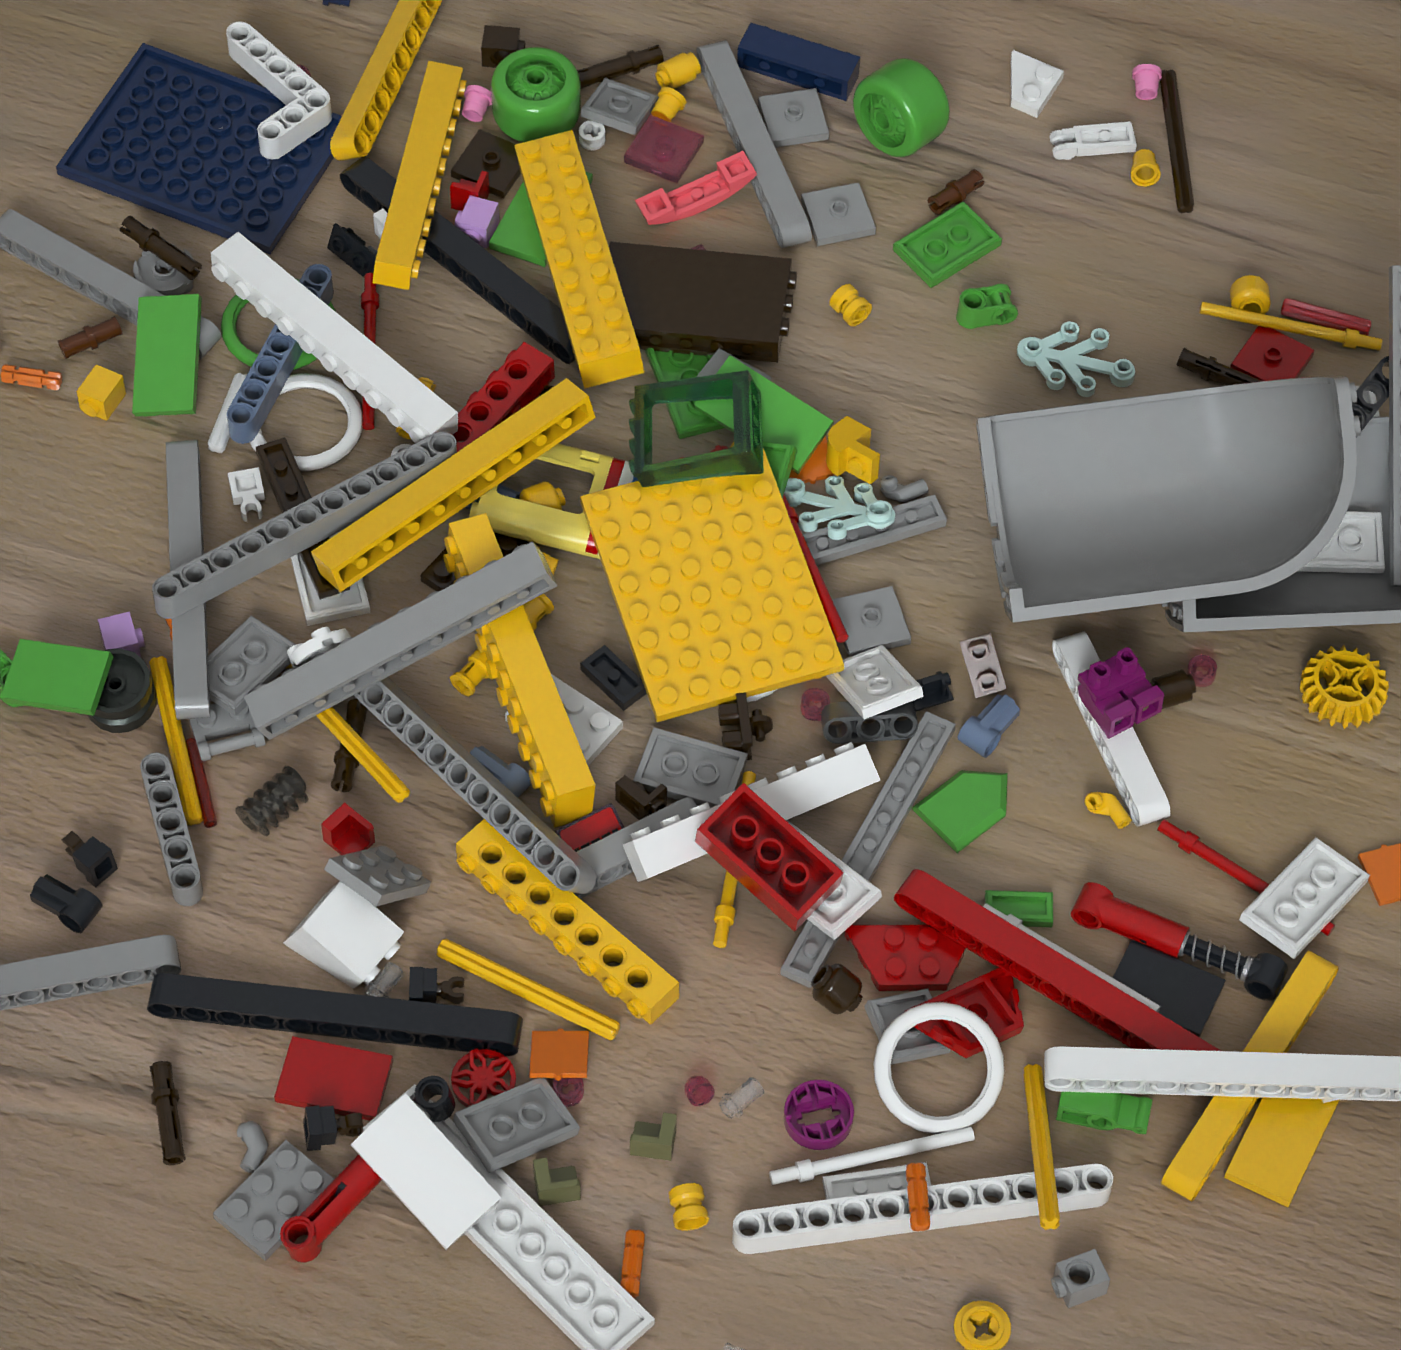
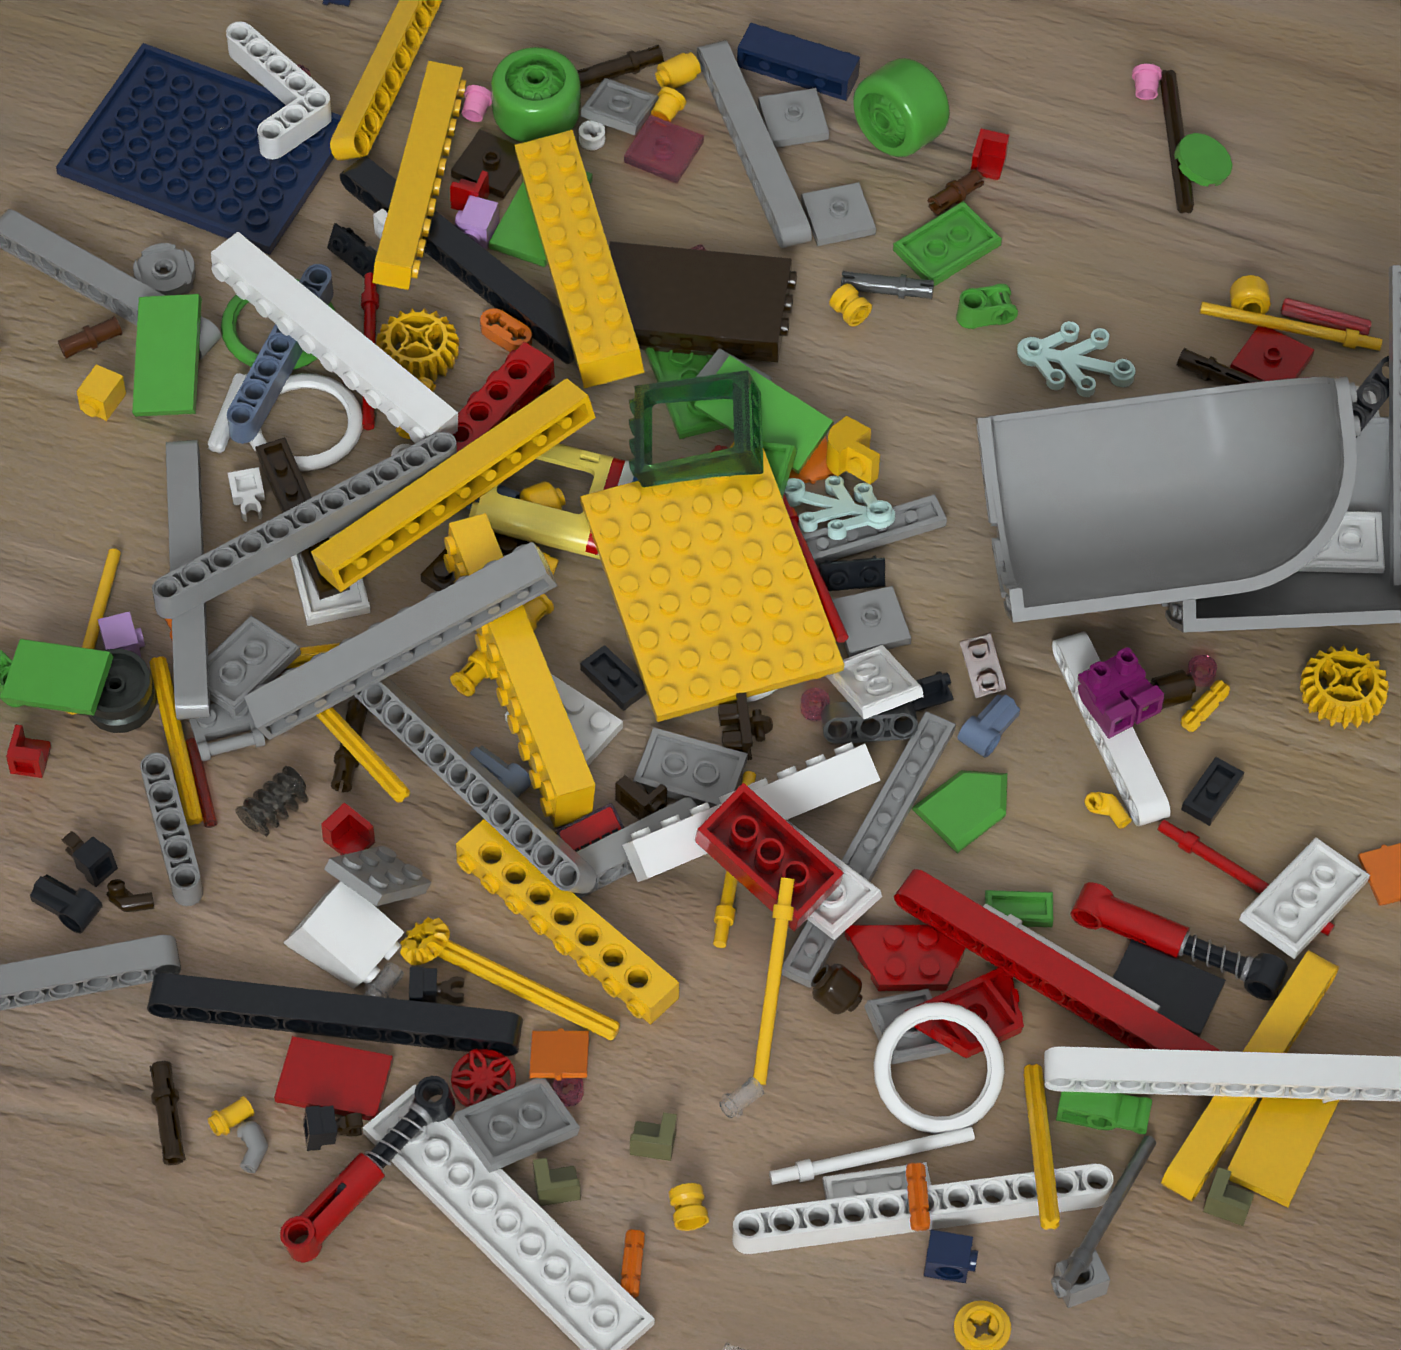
orange axle [0,364,62,390] -> none
dark brown pin [120,216,202,280] -> none
light grey plate [213,1140,334,1261] -> none
white plate [287,627,351,668] -> none
white slope [351,1093,501,1250] -> none
dark brown brick [481,25,525,68] -> none
coral slope [635,151,757,225] -> none
clear pink hinge [684,1076,715,1106] -> none
magenta piece [784,1080,854,1150] -> none
light grey arm [880,475,928,502] -> none
white wing [1010,50,1064,118] -> none
white hinge [1049,122,1137,160] -> none
yellow piece [1130,149,1161,187] -> none
none -> red panel [6,724,51,778]
none -> yellow bar [66,548,121,715]
none -> dark brown arm [106,879,154,912]
none -> yellow pin [207,1096,254,1136]
none -> yellow gear [376,307,459,382]
none -> yellow gear [400,917,450,965]
none -> orange beam [480,308,532,352]
none -> yellow bar [752,877,795,1085]
none -> black hinge [819,555,885,591]
none -> dark grey pin [841,271,934,300]
none -> dark blue brick [924,1230,978,1284]
none -> red panel [971,129,1010,180]
none -> flat silver bar [1059,1136,1156,1290]
none -> bright green tile [1174,133,1233,186]
none -> yellow axle [1180,680,1230,732]
none -> black plate [1181,757,1245,826]
none -> olive panel [1203,1167,1254,1226]

